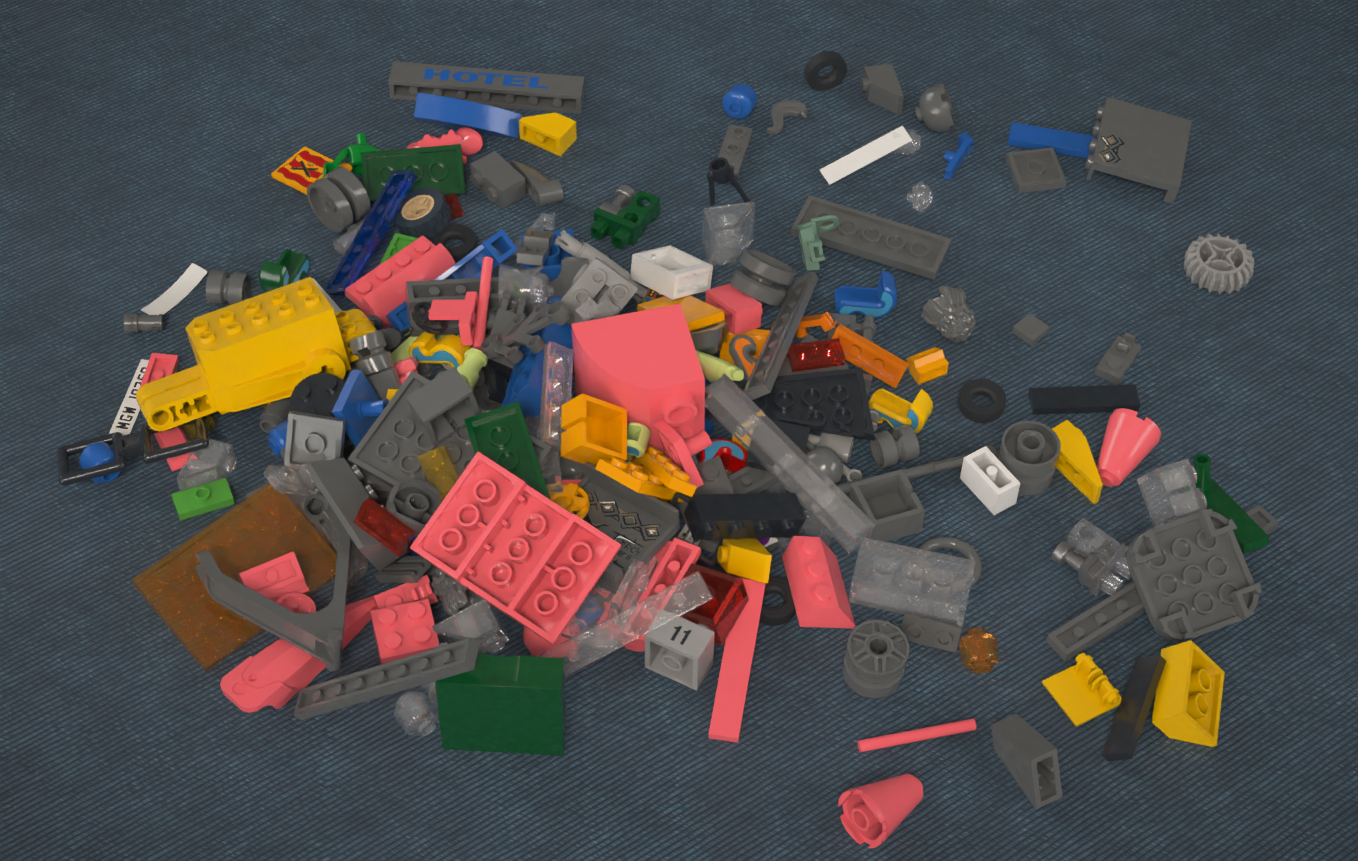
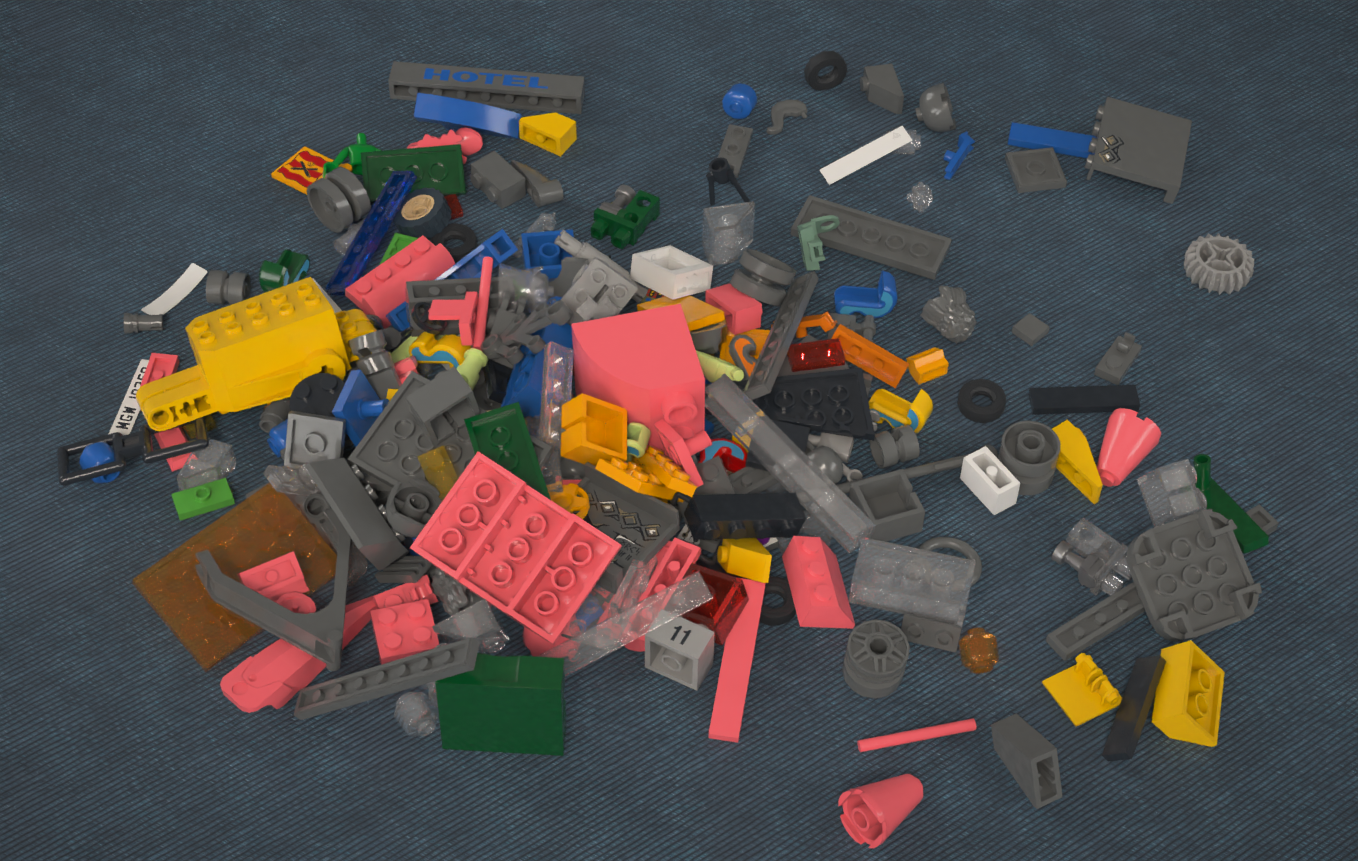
clear red plate [353,497,415,557] -> none
dark grey slope [516,229,555,266] -> none

